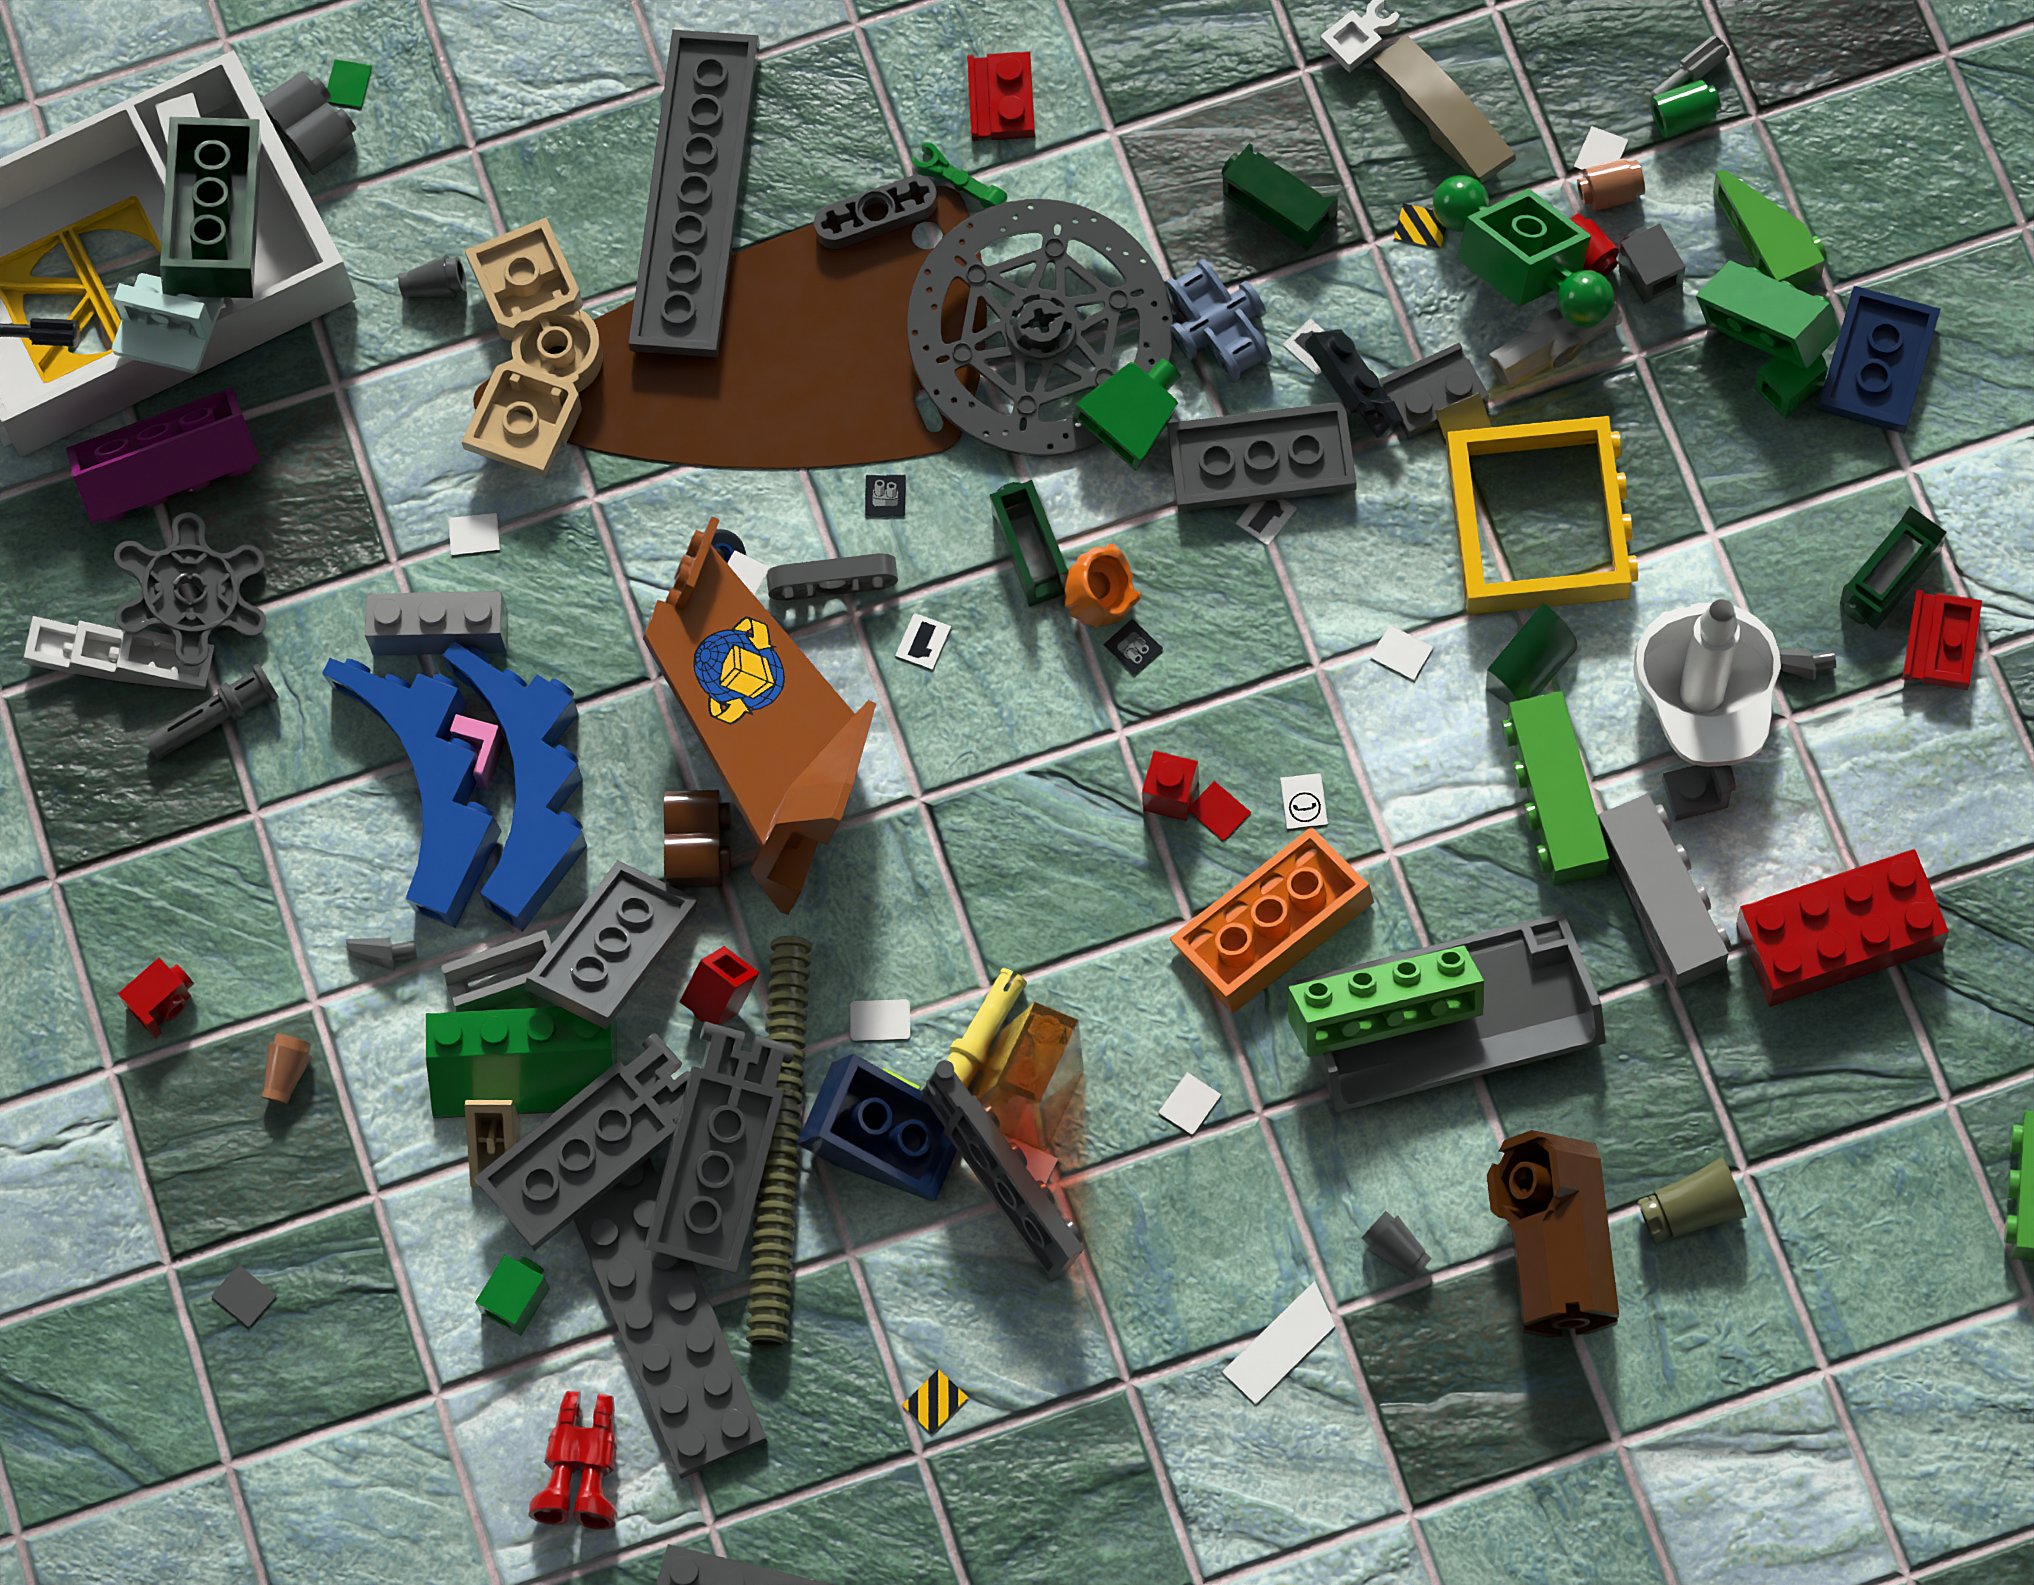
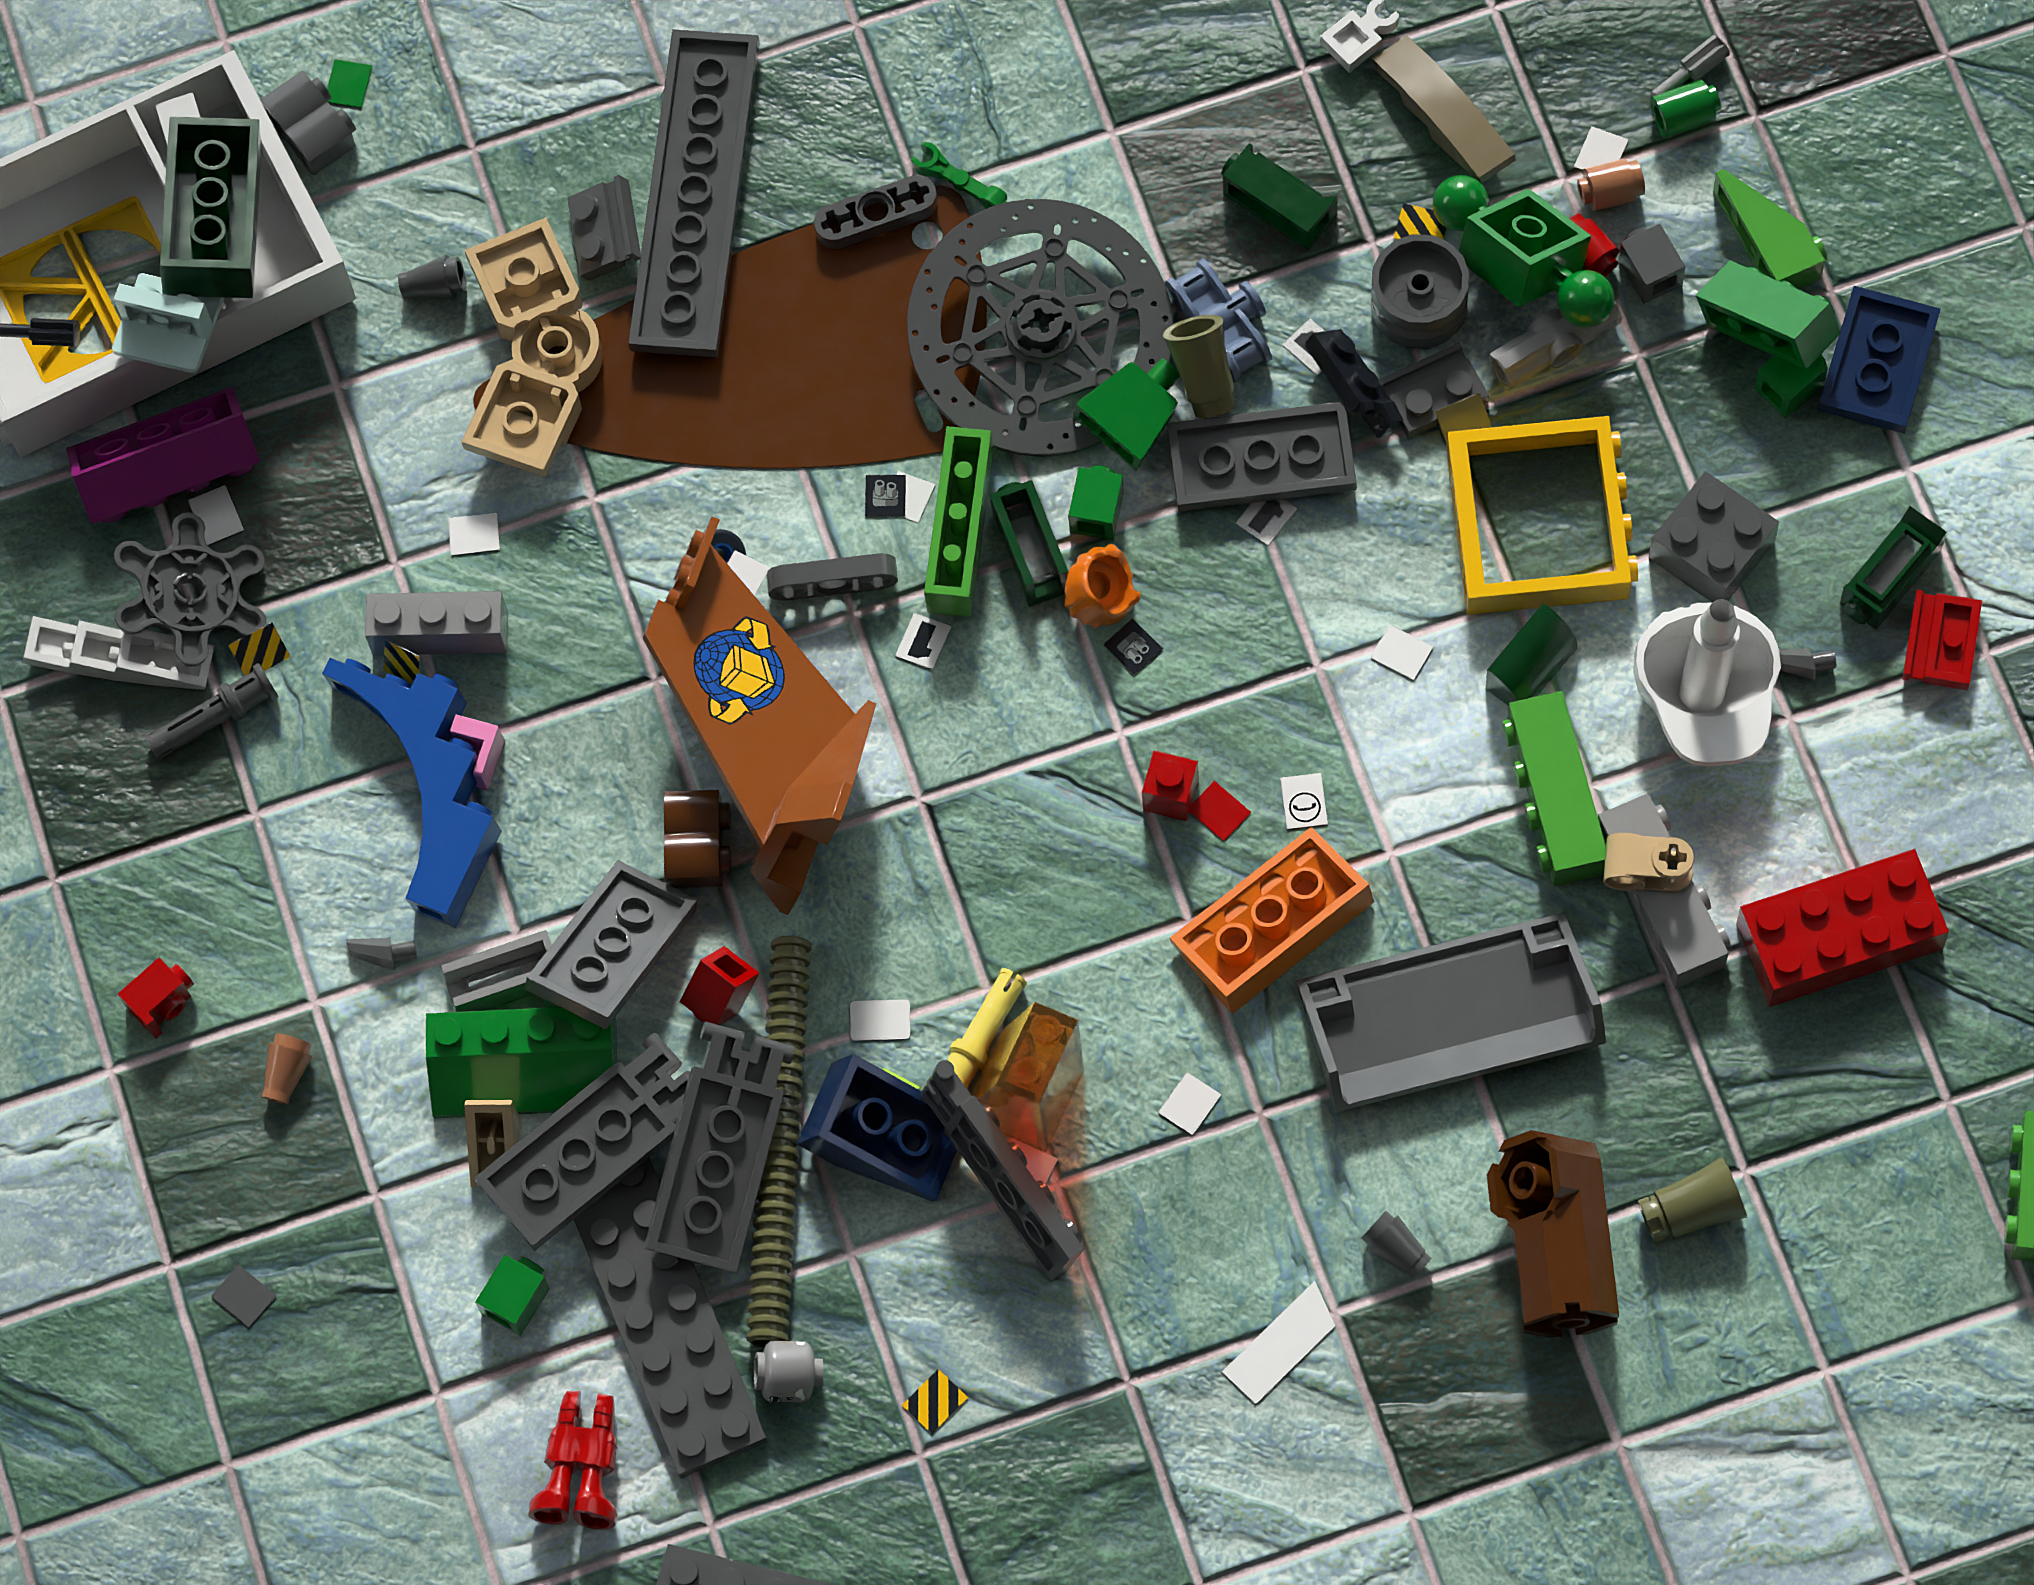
blue arch [443,641,587,932] -> none
red plate [967,51,1035,141] -> none
bright green brick [1288,945,1484,1057] -> none
dark grey bracket [1662,765,1736,821] -> none
none -> white sticker [188,485,244,545]
none -> sticker [228,622,291,676]
none -> sticker [383,640,420,684]
none -> dark grey plate [567,175,641,281]
none -> light grey head [754,1341,824,1403]
none -> white sticker [897,471,935,523]
none -> bright green brick [924,426,994,617]
none -> green brick [1068,466,1124,541]
none -> olive plant [1163,315,1236,418]
none -> dark grey wheel [1371,234,1469,349]
none -> tan piece [1603,833,1694,892]
none -> dark grey brick [1649,471,1779,602]

